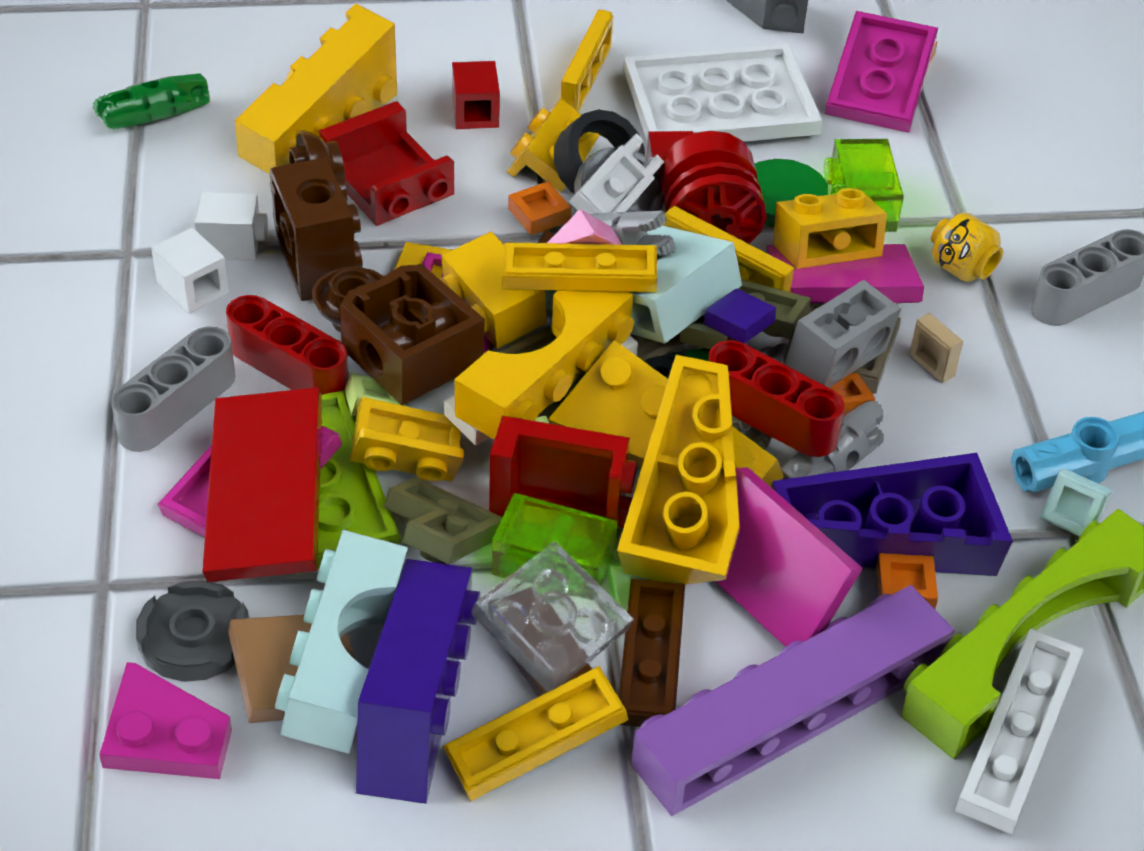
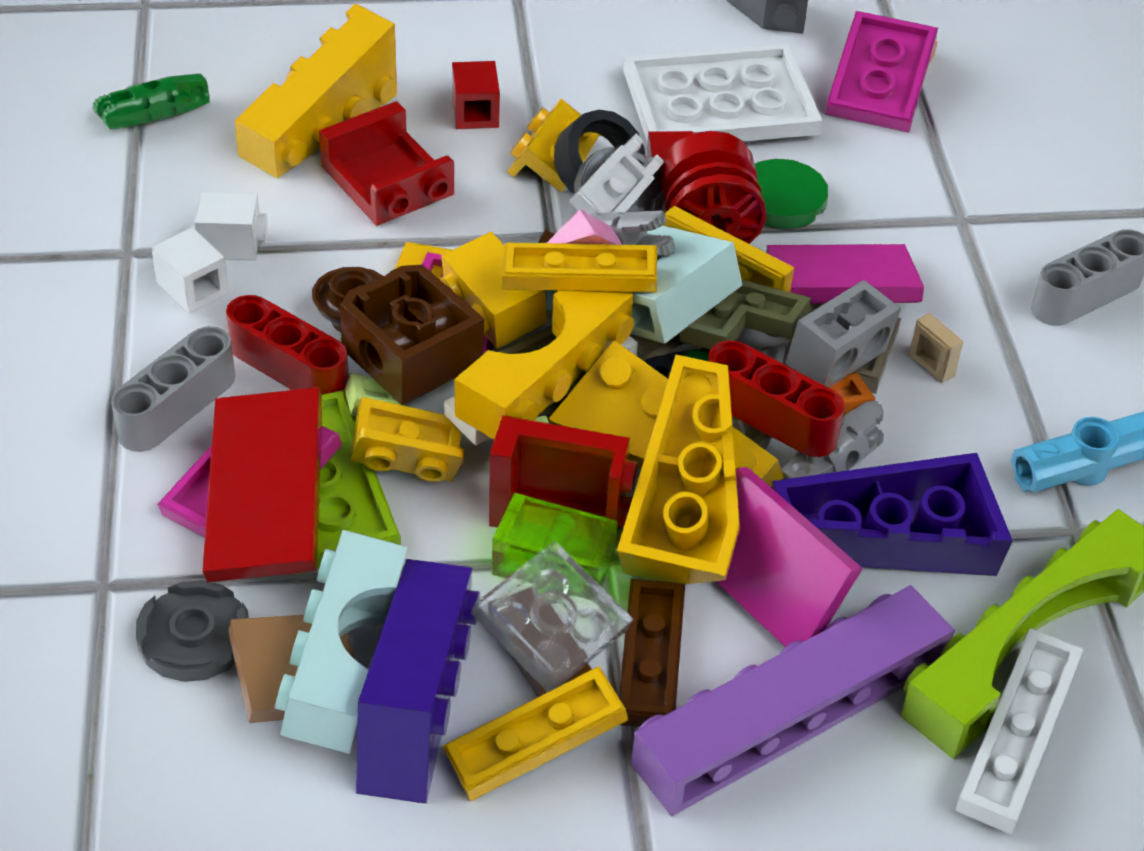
dark pink wing [99,662,232,779] -> none
reddish brown brick [269,130,363,301] -> none
olive plate [384,477,506,564] -> none
orange plate [508,181,572,236] -> none
yellow tile [561,9,614,112] -> none
dark purple tile [704,288,776,344] -> none
yellow brick [773,188,887,269] -> none
clear neon green brick [824,139,904,232] -> none
orange plate [876,553,938,609] -> none
yellow head [931,212,1004,282] -> none
light aqua tile [1039,468,1113,537] -> none

